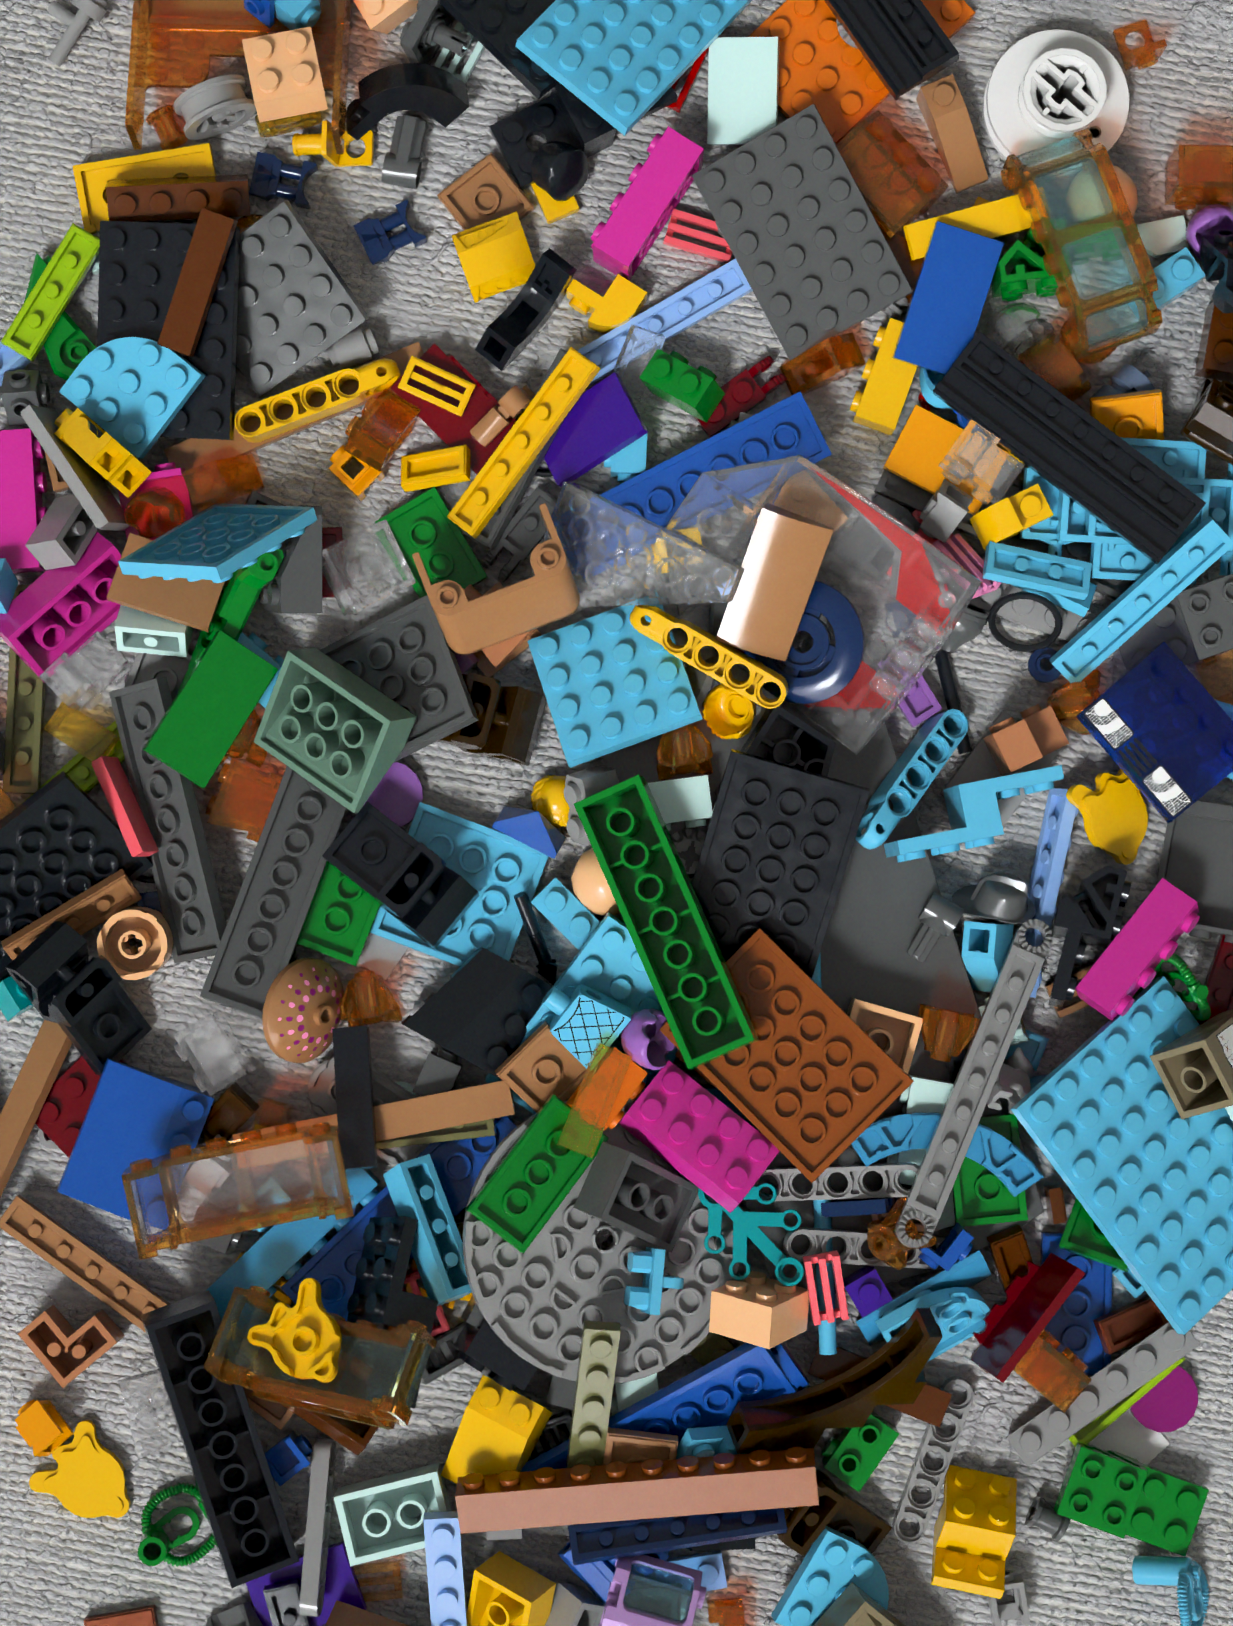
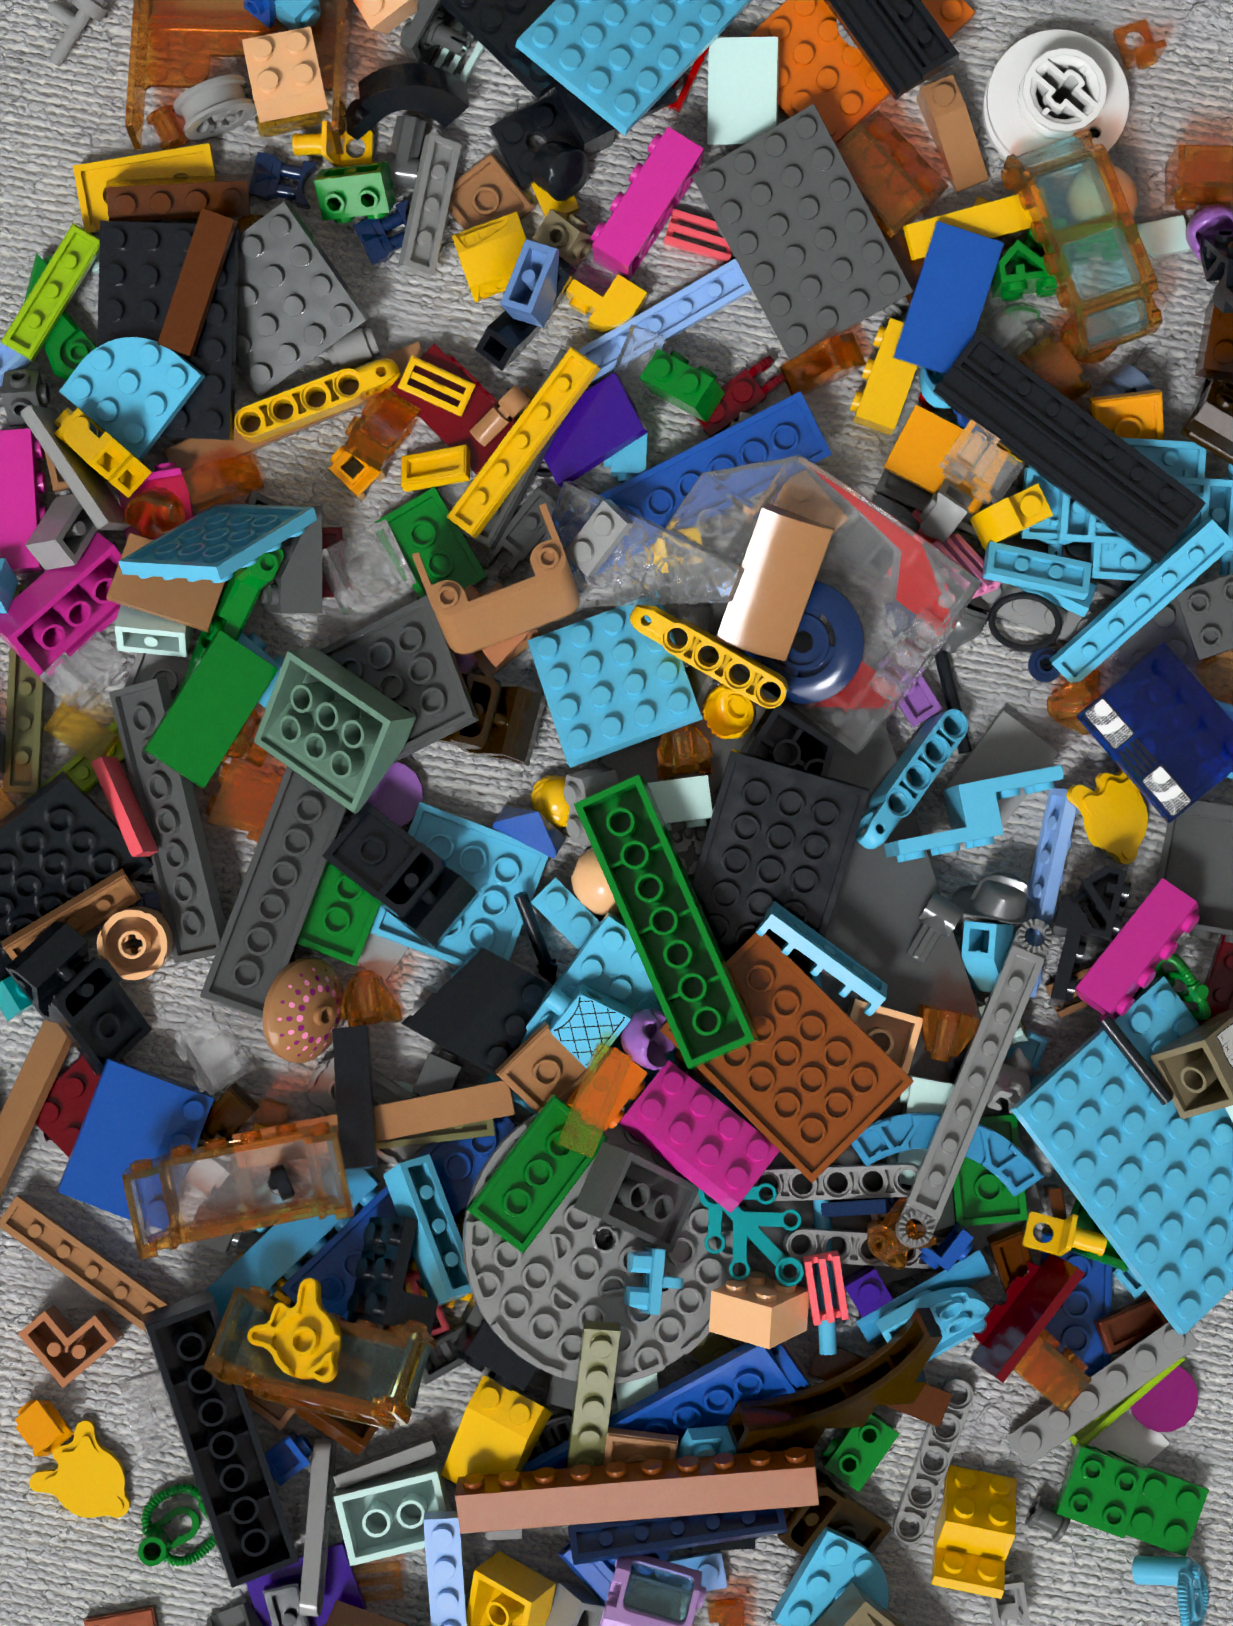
nougat brick [983,704,1069,775] -> none
medium azure brick [1121,247,1206,323] -> none
none -> black tile [267,1163,295,1201]
none -> green brick [314,161,397,223]
none -> light grey tile [333,1433,439,1489]
none -> light grey plate [397,133,462,279]
none -> medium blue slope [500,239,559,328]
none -> dark tan brick [533,209,593,266]
none -> light grey plate [565,499,634,577]
none -> medium azure hinge [755,901,888,1017]
none -> yellow bracket [1022,1212,1107,1256]
none -> black bar [1097,1013,1174,1105]

